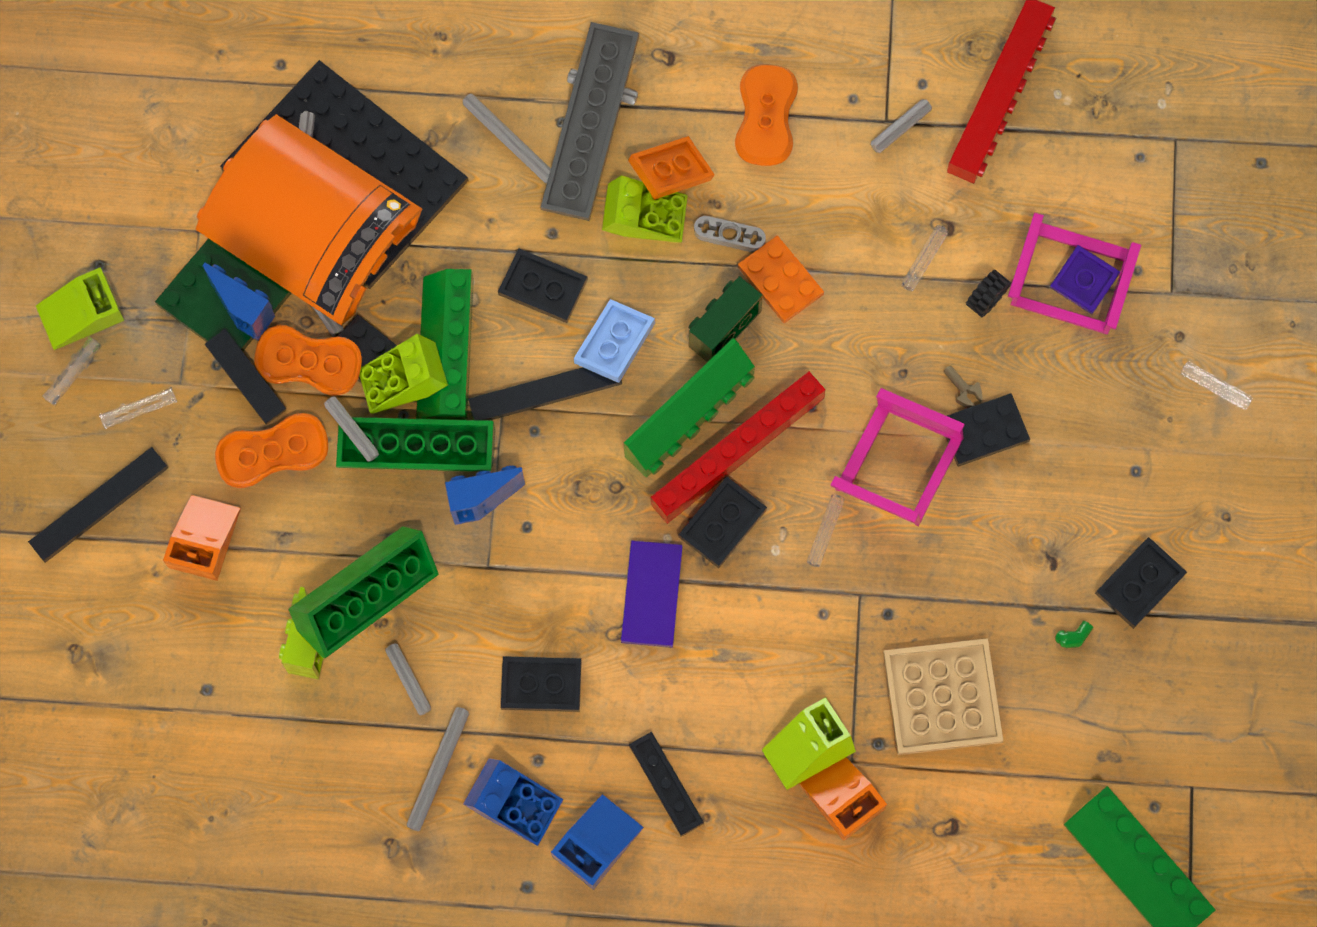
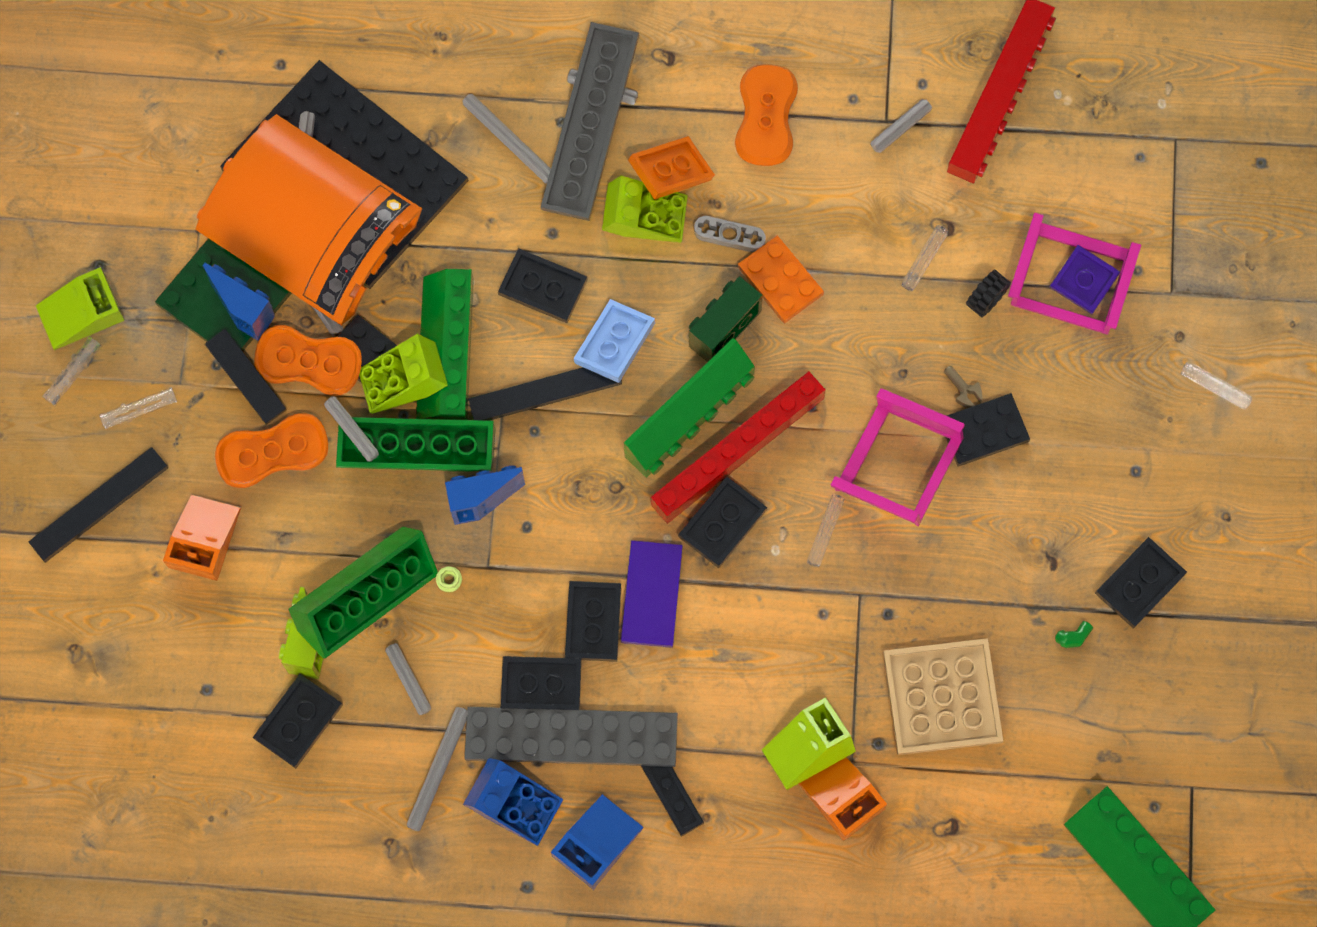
none -> black plate [252,674,343,769]
none -> yellowish green plate [436,566,462,592]
none -> dark grey plate [464,707,678,767]
none -> black plate [565,581,621,662]

